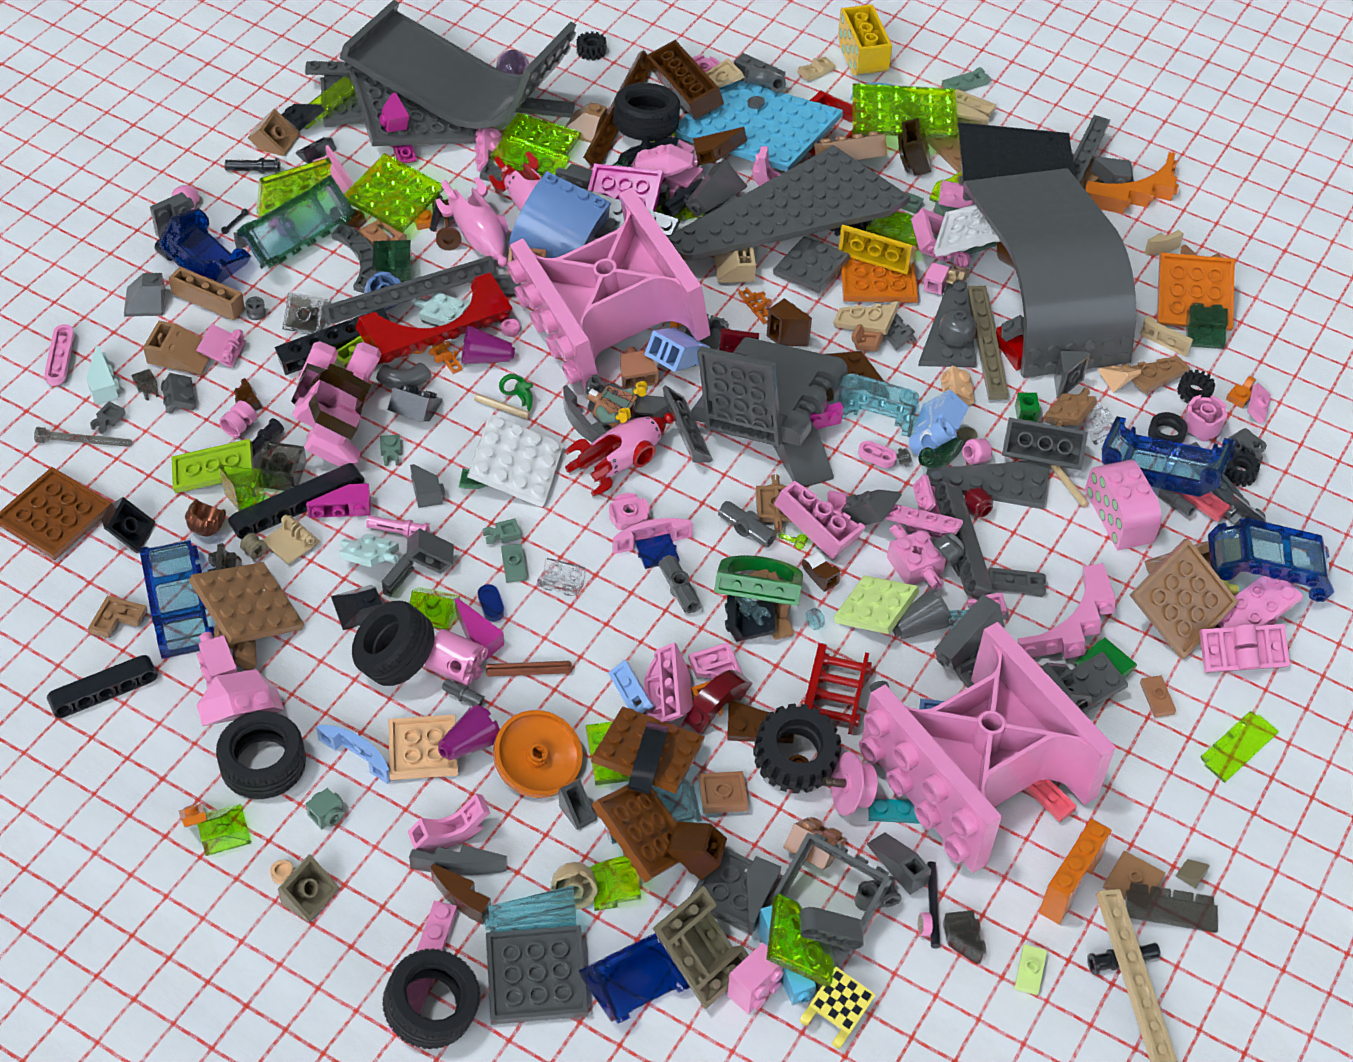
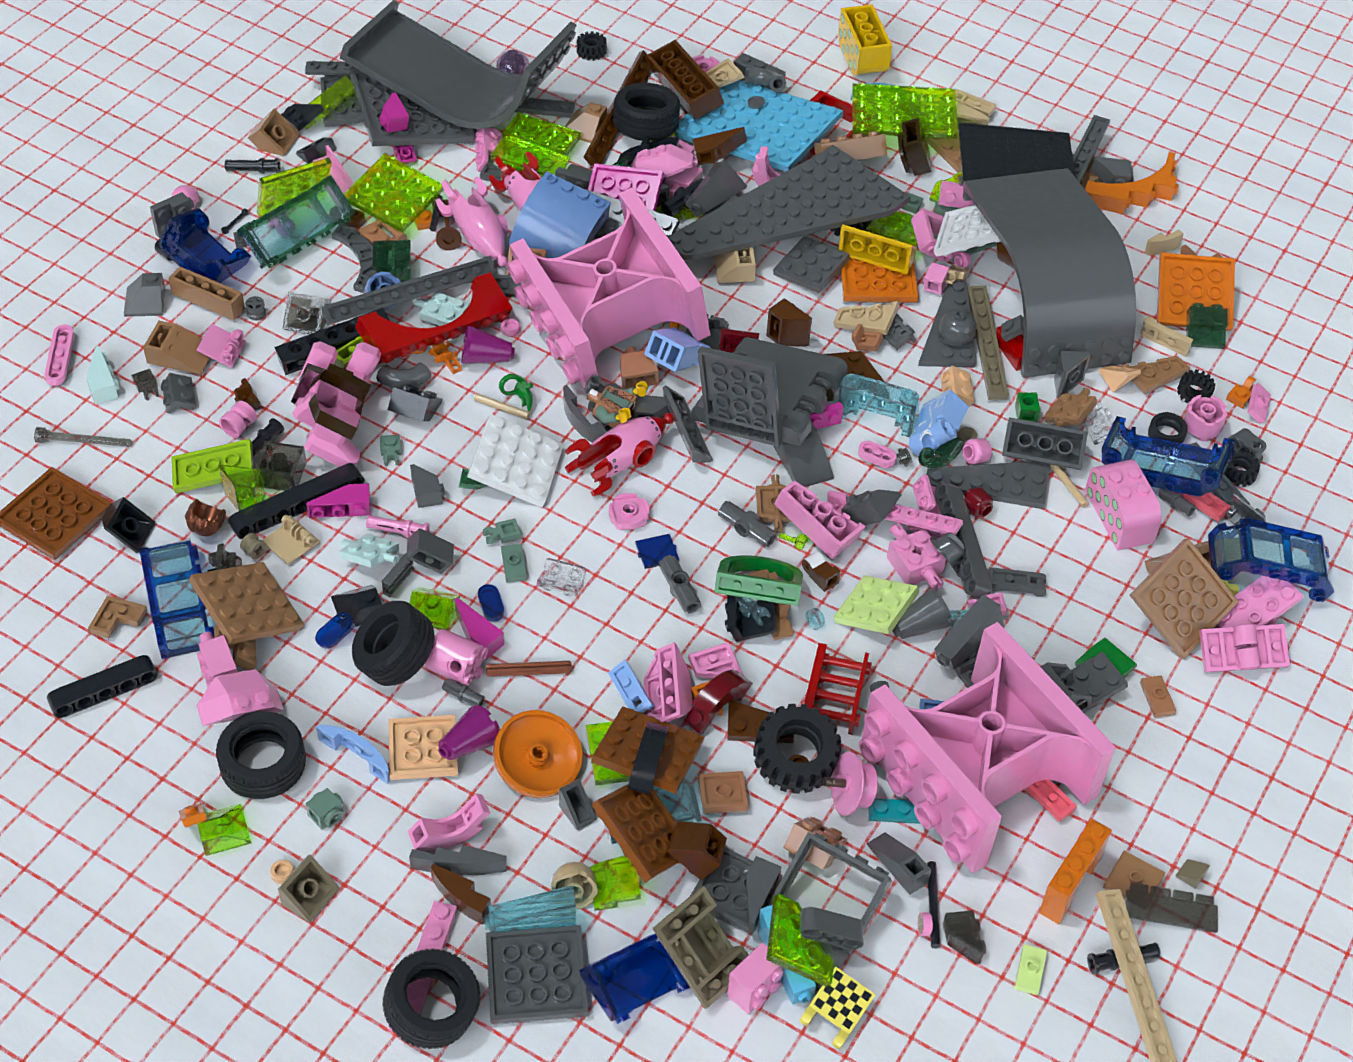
dark grey plate [90,401,126,434] -> none
bright pink slope [612,518,693,554] -> none
orange piece [738,287,772,324] -> none
tan slope [797,57,836,81] -> none
dark grey piece [854,876,902,911] -> none
sand green plate [941,67,991,96] -> none
bright pink arch [1018,563,1116,659] -> none
clear neon green windscreen [1201,711,1279,783] -> none
none -> clear blue tile [315,612,355,649]

